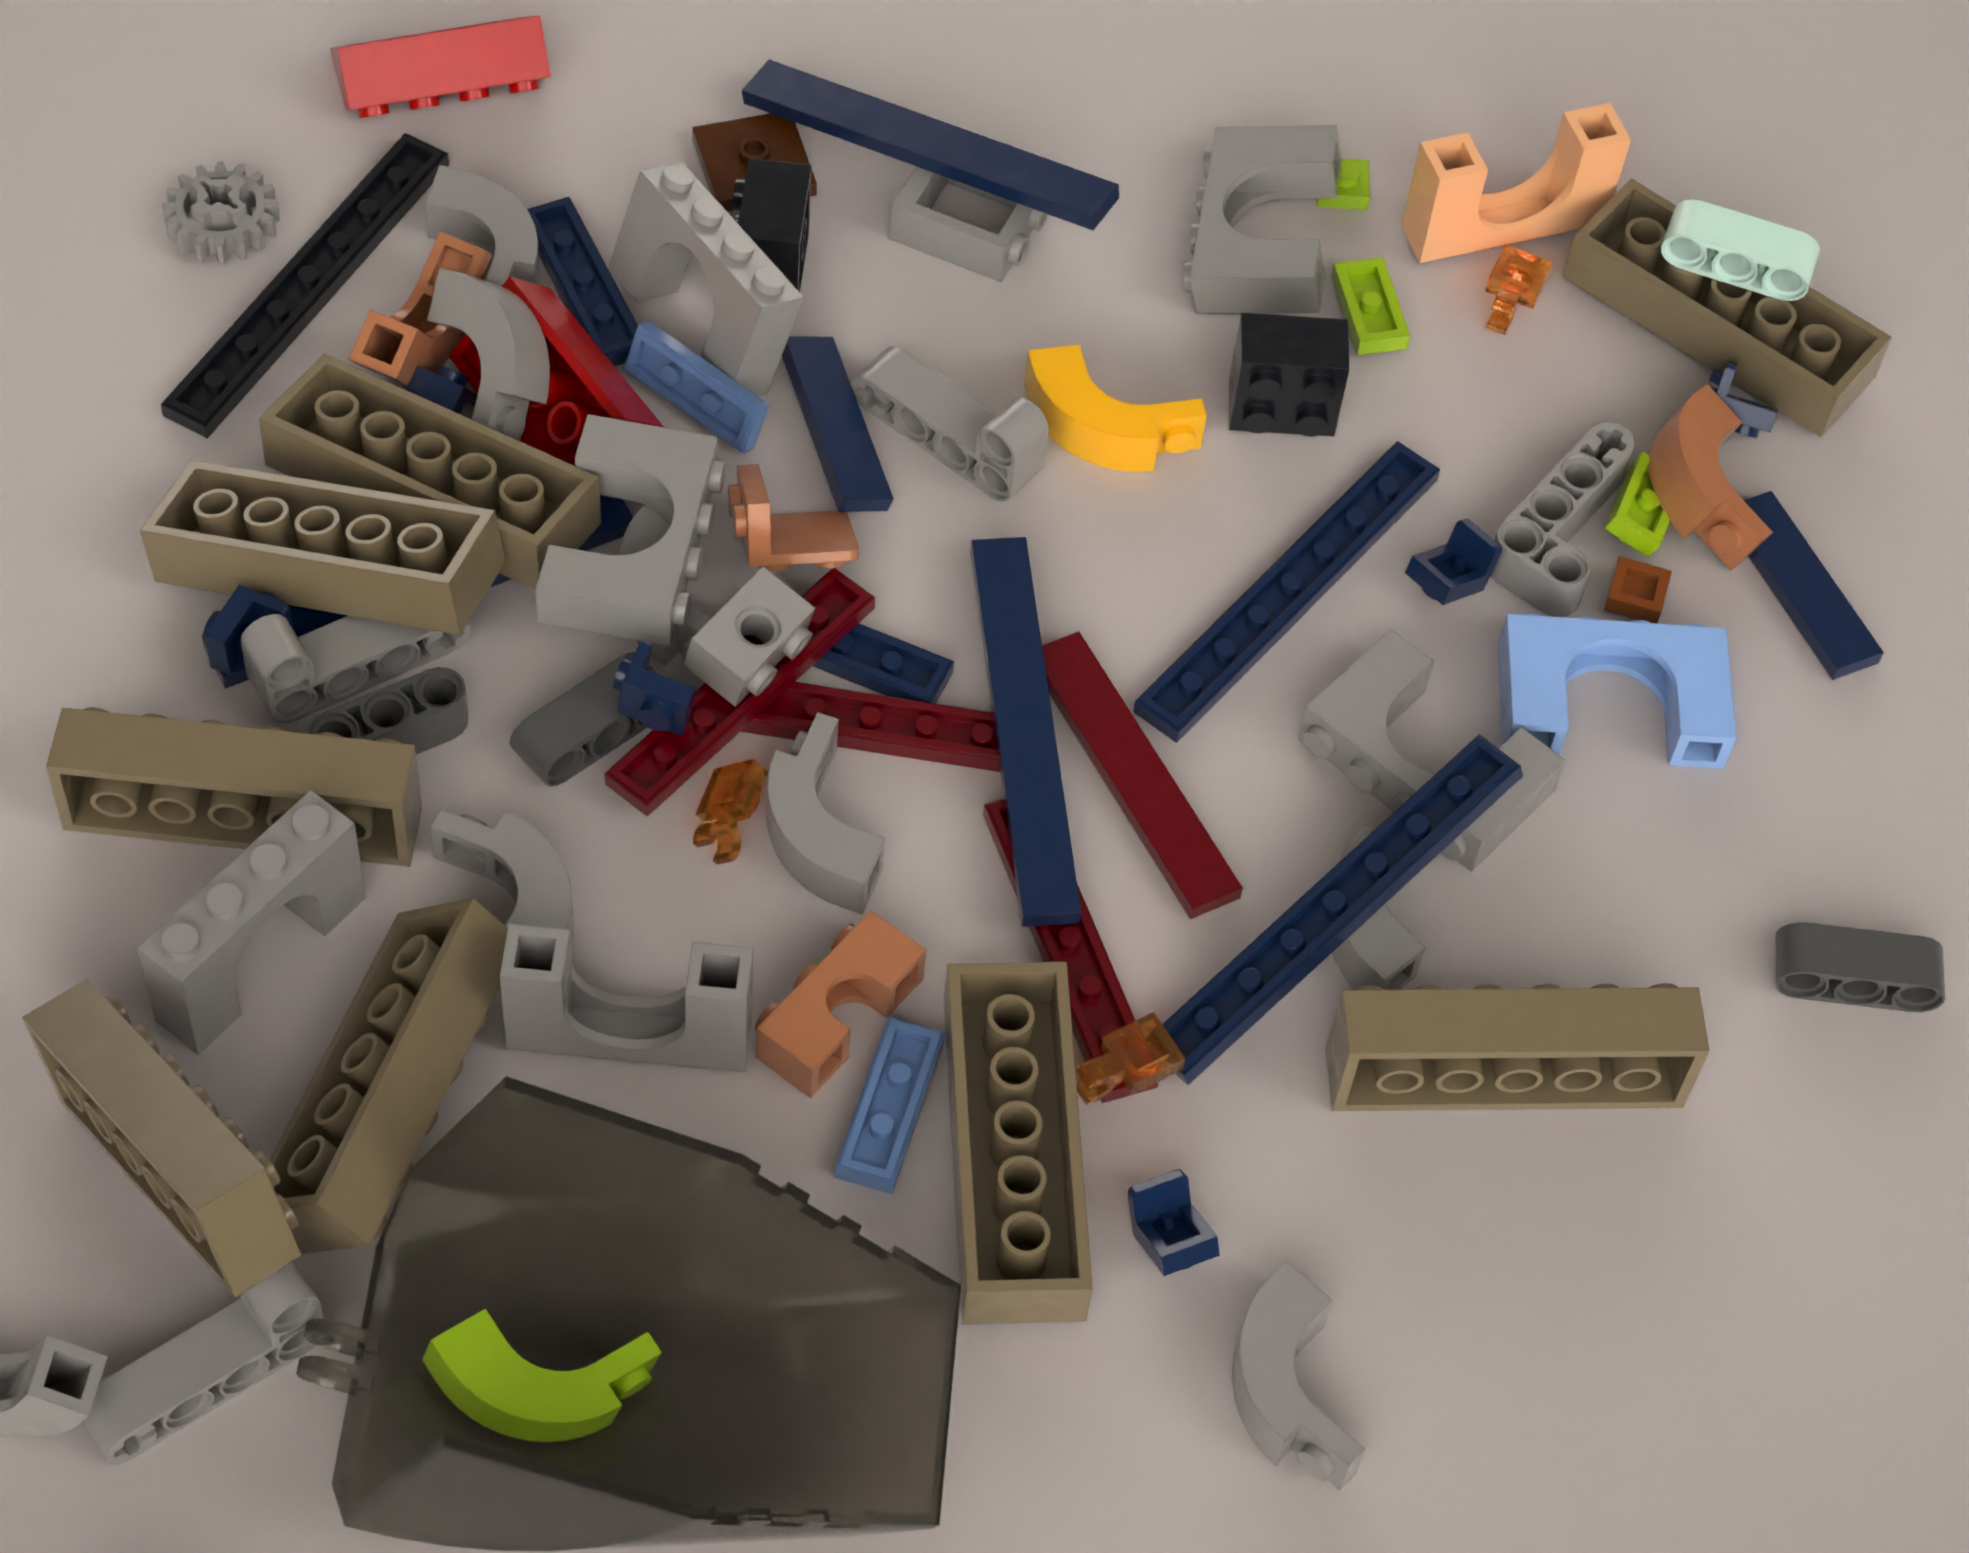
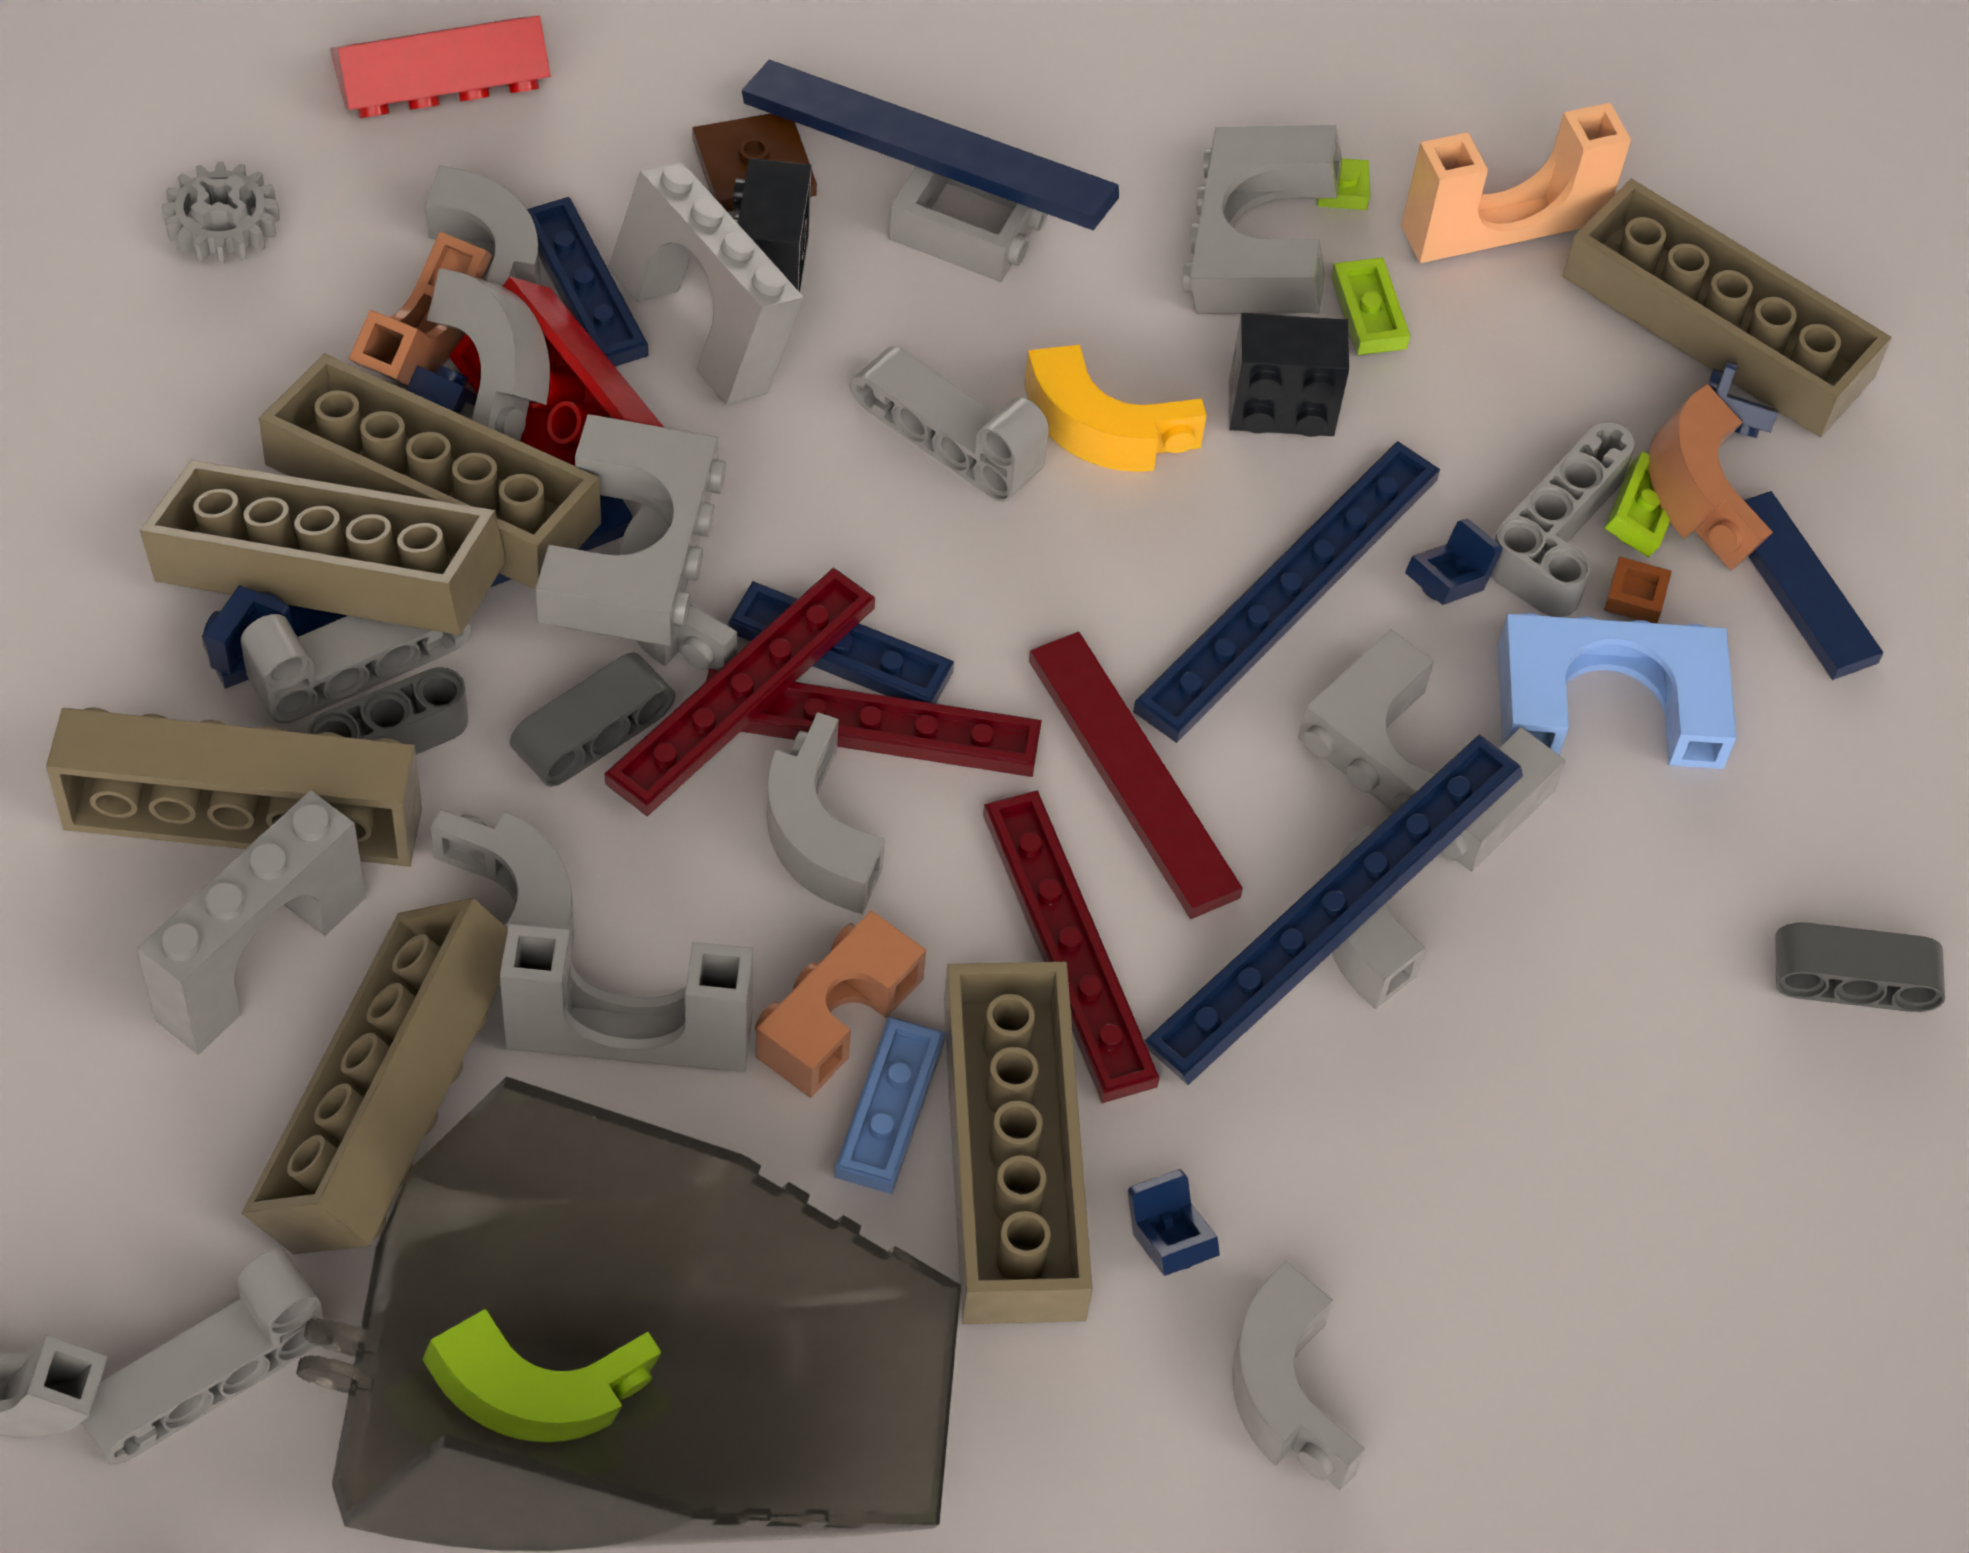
dark tan brick [22,979,301,1298] -> none
black tile [161,133,449,439] -> none
dark blue bracket [613,640,696,736] -> none
medium blue tile [623,321,770,453] -> none
light grey brick [683,566,815,707] -> none
clear orange plate [693,759,768,865] -> none
nougat bracket [728,464,859,572] -> none
dark blue tile [782,336,894,512] -> none
dark blue tile [970,537,1081,927] -> none
clear orange plate [1076,1012,1185,1105] -> none
dark tan brick [1326,983,1710,1111] -> none
clear orange plate [1485,244,1553,335] -> none
light aqua beam [1661,199,1820,301] -> none

